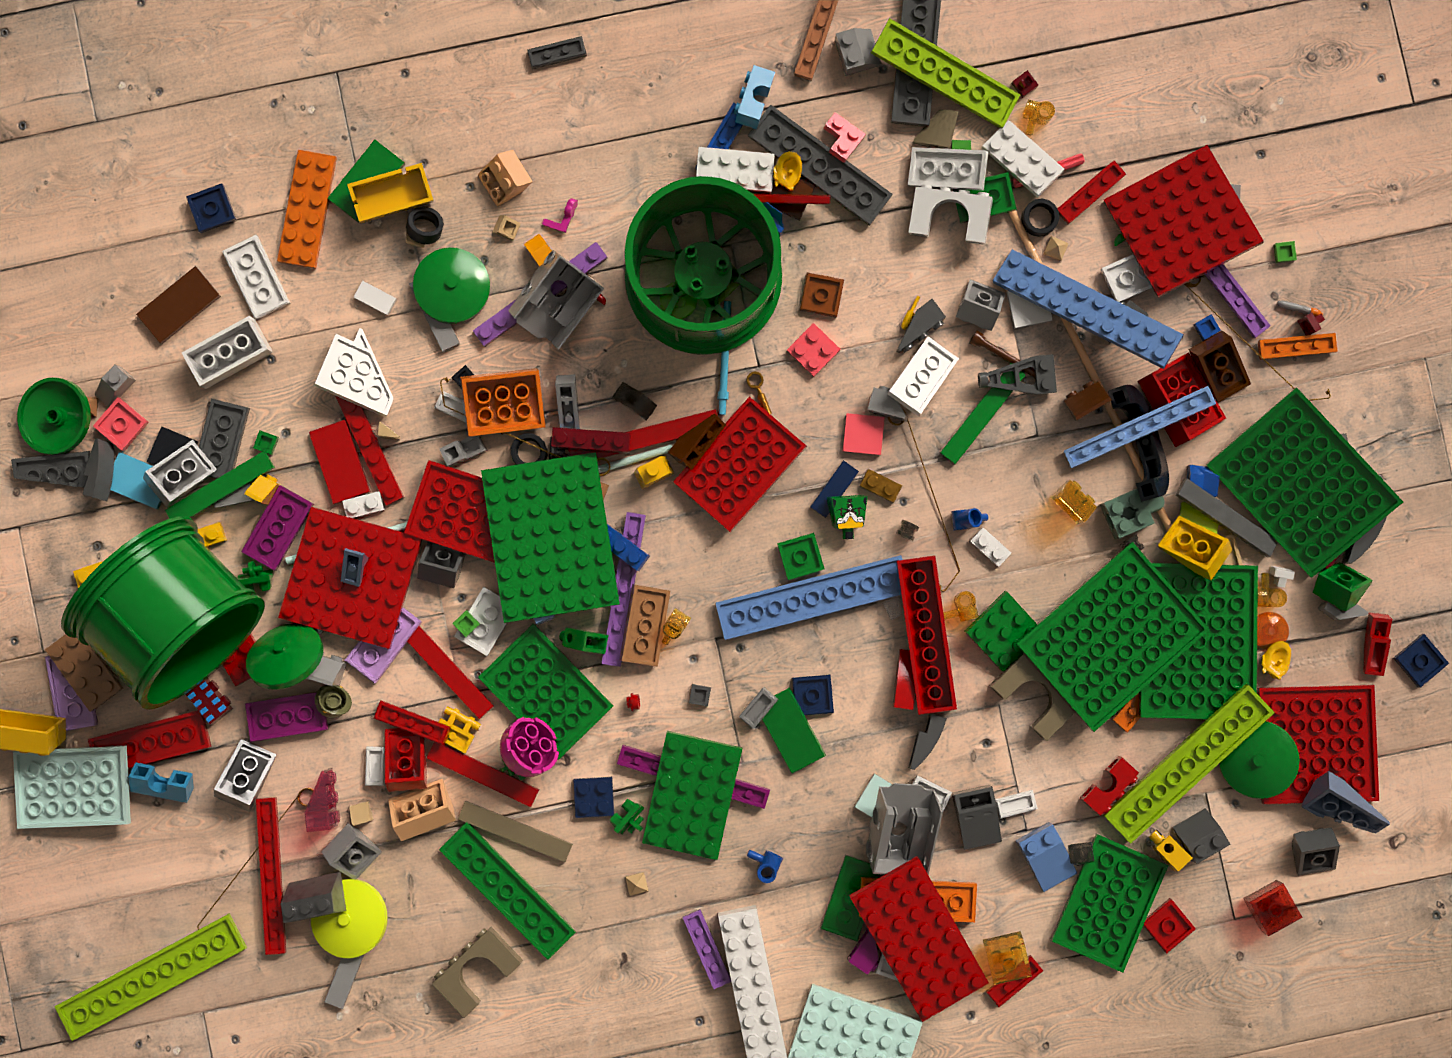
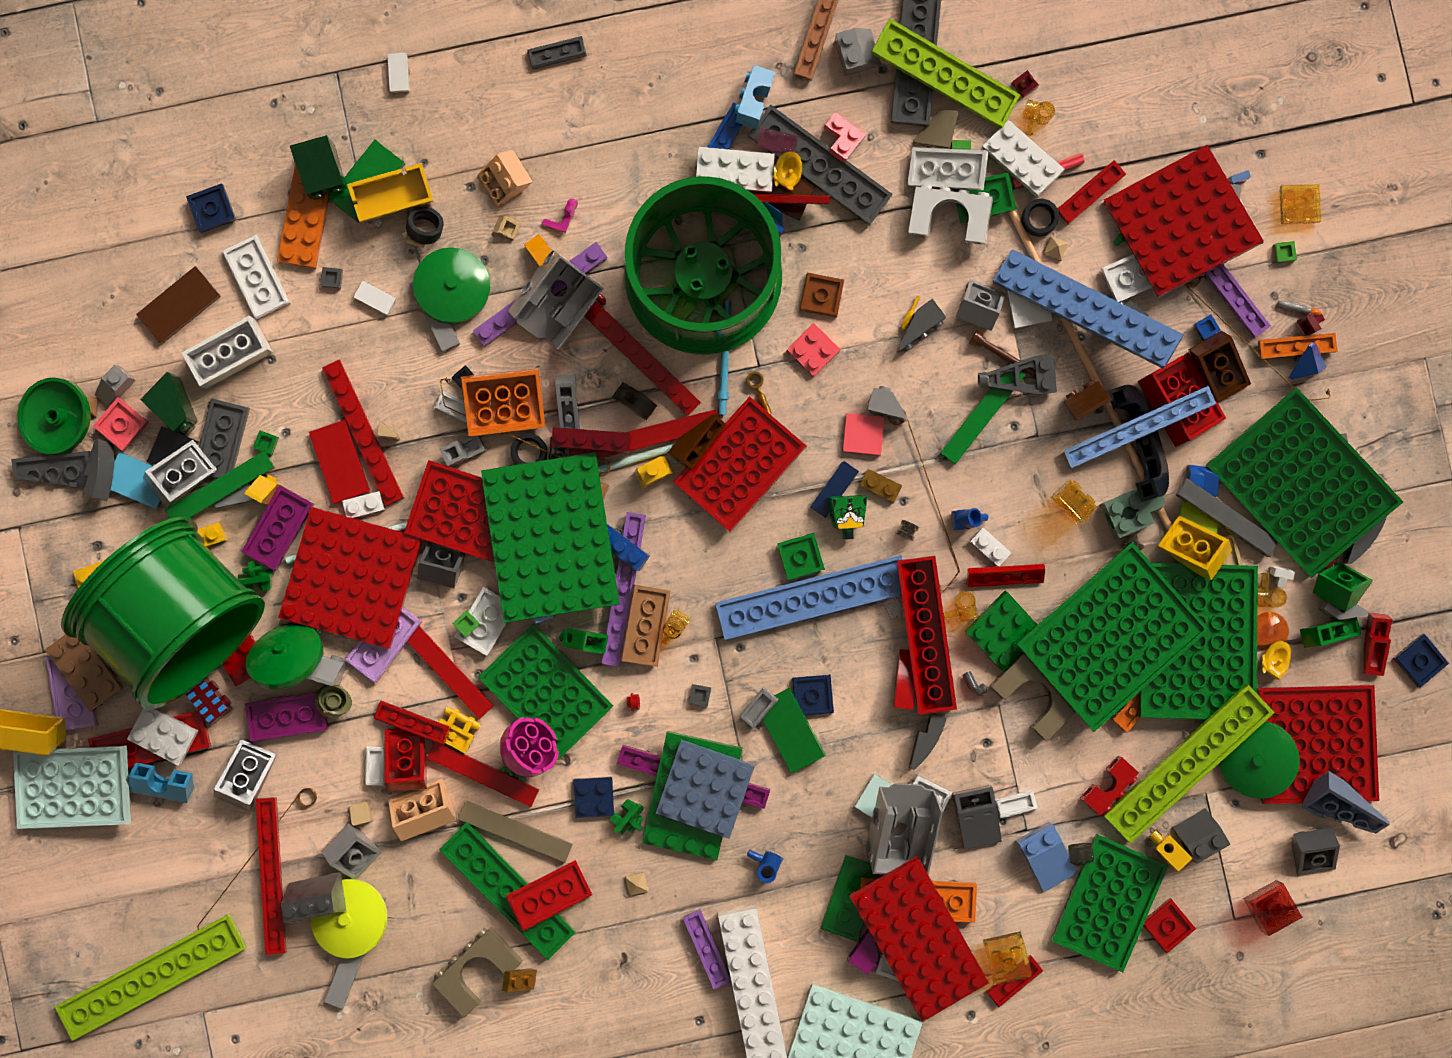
clear pink slope [305,768,340,832] -> none
white wing [314,328,394,417] -> none
sand blue slope [341,548,368,587] -> none
white plate [887,337,959,417] -> none
none -> white plate [127,708,198,766]
none -> dark green slope [140,372,198,435]
none -> dark green slope [290,135,347,200]
none -> dark grey tile [321,267,343,289]
none -> white tile [387,53,410,93]
none -> pearl gold plate [502,968,537,992]
none -> red tile [506,860,593,931]
none -> red plate [584,301,701,416]
none -> sand blue plate [656,739,755,839]
none -> clear pink tile [757,128,798,154]
none -> dark grey arm [962,671,987,696]
none -> red plate [967,564,1045,587]
none -> medium blue tile [1228,170,1251,185]
none -> clear yellow plate [1280,184,1321,224]
none -> blue slope [1289,342,1327,380]
none -> green slope [1300,617,1361,648]

